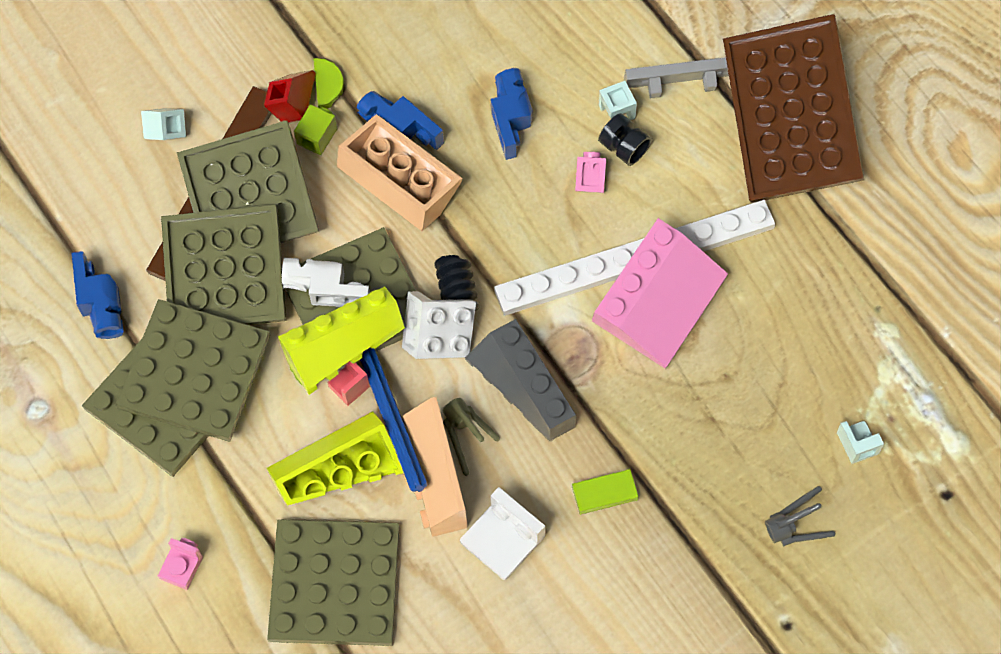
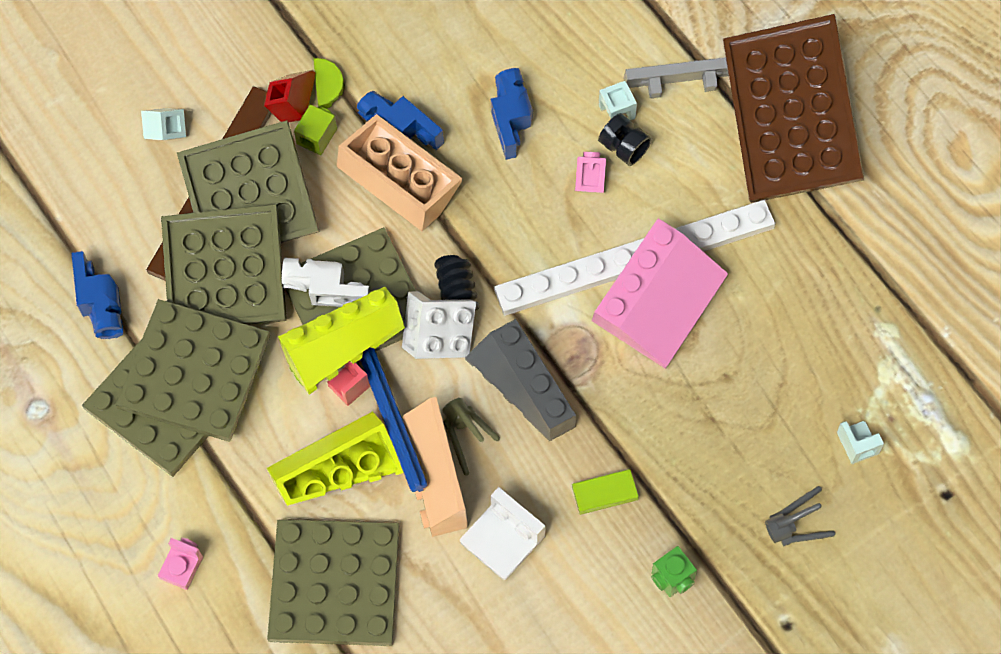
none -> bright green brick [651,546,697,597]

